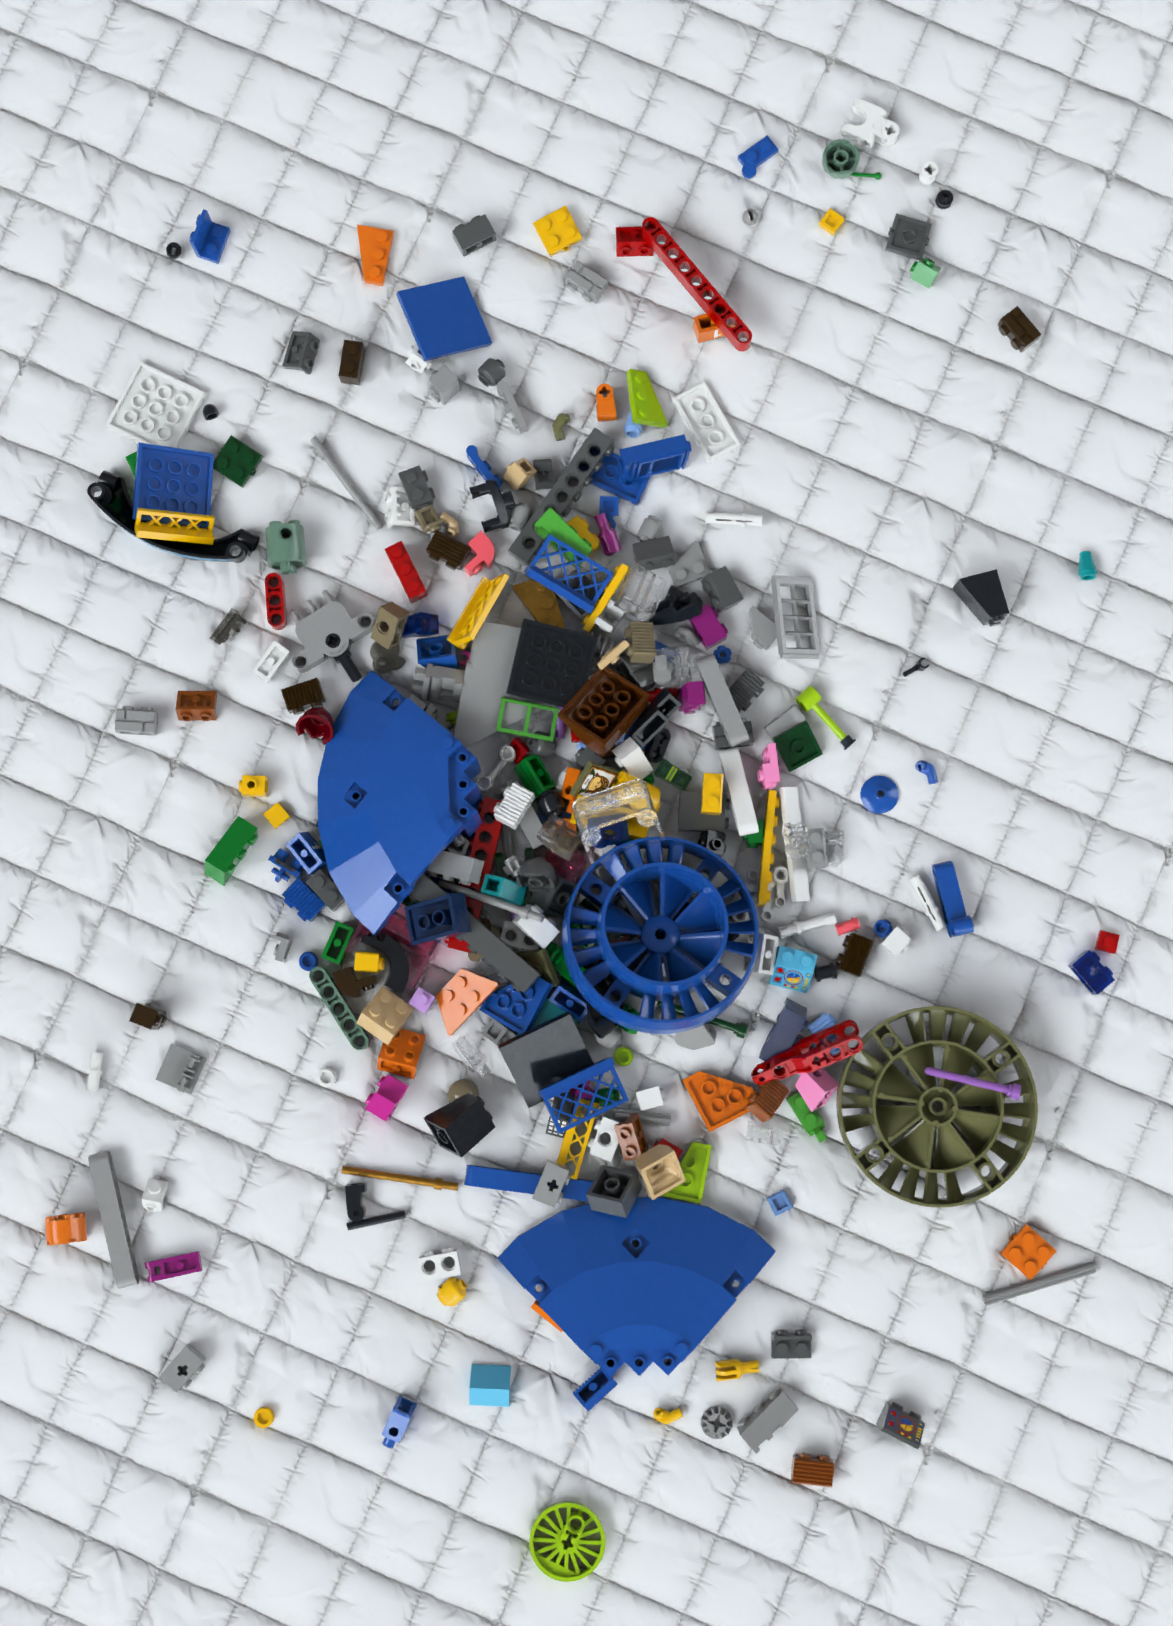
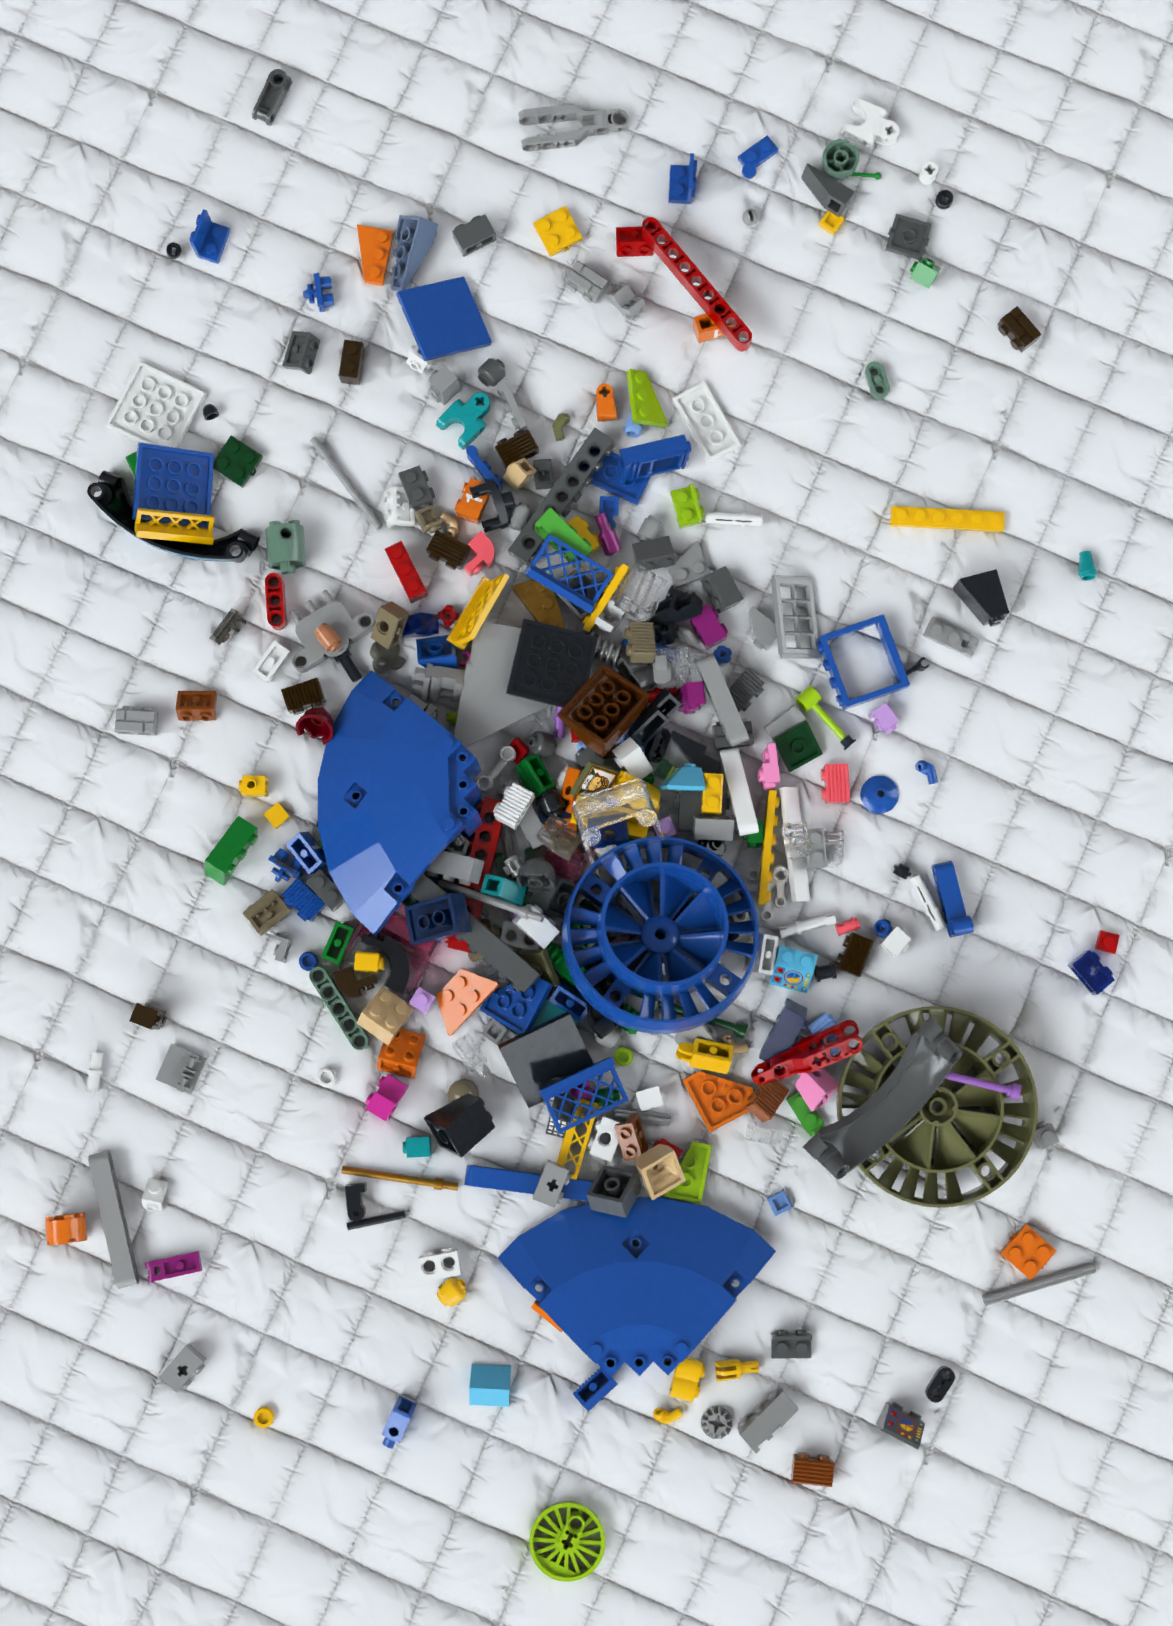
bright green window [496,697,559,742] -> none
tan plate [597,640,629,670] -> none
none -> dark tan bracket [243,889,291,936]
none -> dark grey piece [252,69,293,126]
none -> blue hips [303,273,335,312]
none -> nougat brick [314,623,342,652]
none -> sand blue wedge [391,215,438,291]
none -> teal brick [403,1136,432,1158]
none -> teal piece [436,392,491,450]
none -> red plate [437,605,460,627]
none -> orange brick [455,478,490,525]
none -> dark brown brick [495,429,539,469]
none -> light grey piece [518,104,629,152]
none -> light grey brick [607,282,646,320]
none -> lavender brick [651,816,677,837]
none -> black gear [654,622,679,645]
none -> medium azure slope [659,763,705,791]
none -> blue bracket [668,153,697,204]
none -> yellow brick [669,1357,705,1402]
none -> lime bracket [670,483,705,529]
none -> black slope [671,731,721,774]
none -> yellow hinge [675,1038,734,1074]
none -> light grey hinge [693,814,734,841]
none -> tan arm [721,1035,748,1054]
none -> dark grey slope [801,163,855,217]
none -> dark grey panel [803,1017,963,1180]
none -> blue window [816,614,910,711]
none -> coral brick [821,763,850,804]
none -> sand green plate [865,361,890,399]
none -> lavender brick [868,703,899,734]
none -> yellow plate [890,506,1005,532]
none -> black plate [893,863,912,879]
none -> light grey plate [923,618,980,658]
none -> black beam [925,1366,955,1403]
none -> light grey brick [1033,1121,1060,1149]

